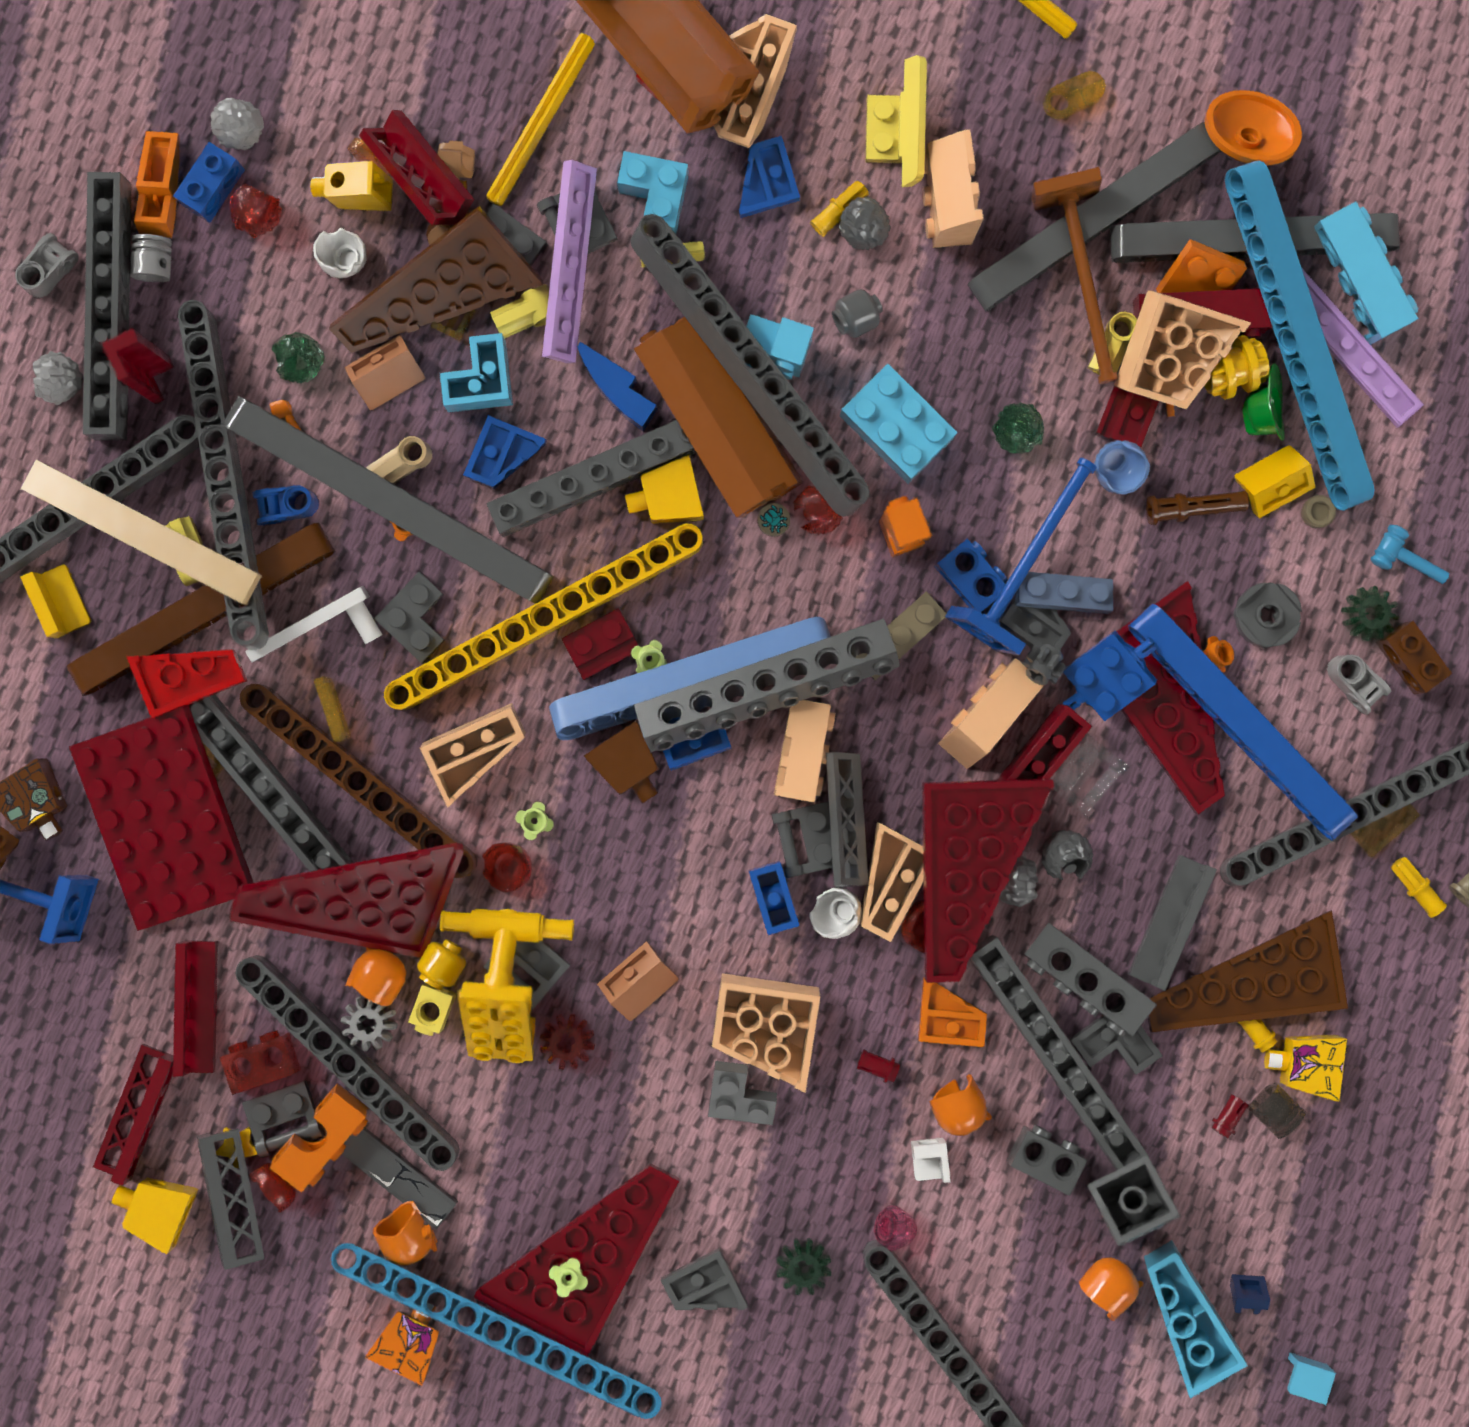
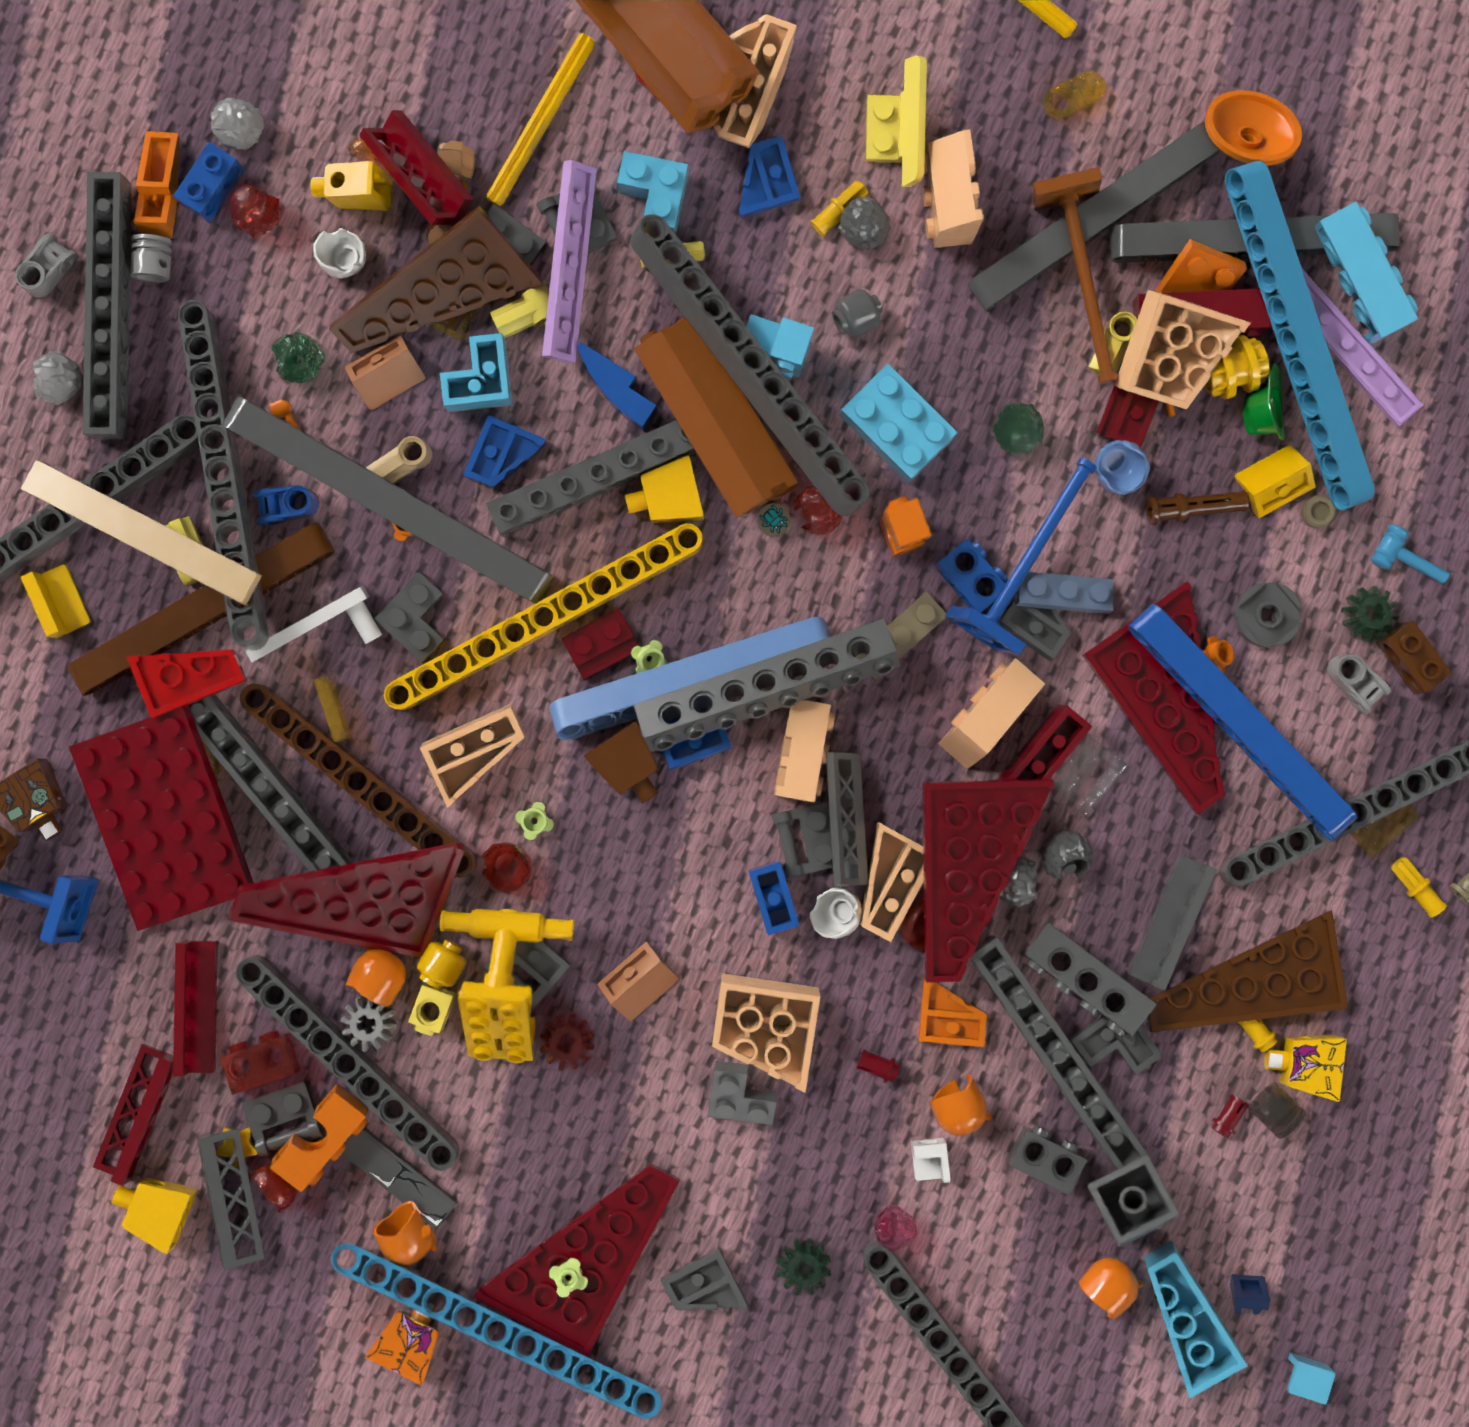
dark red fence [101,329,174,404] -> none
dark grey gear [1023,644,1067,685] -> none
blue plate [1063,630,1158,722] -> none

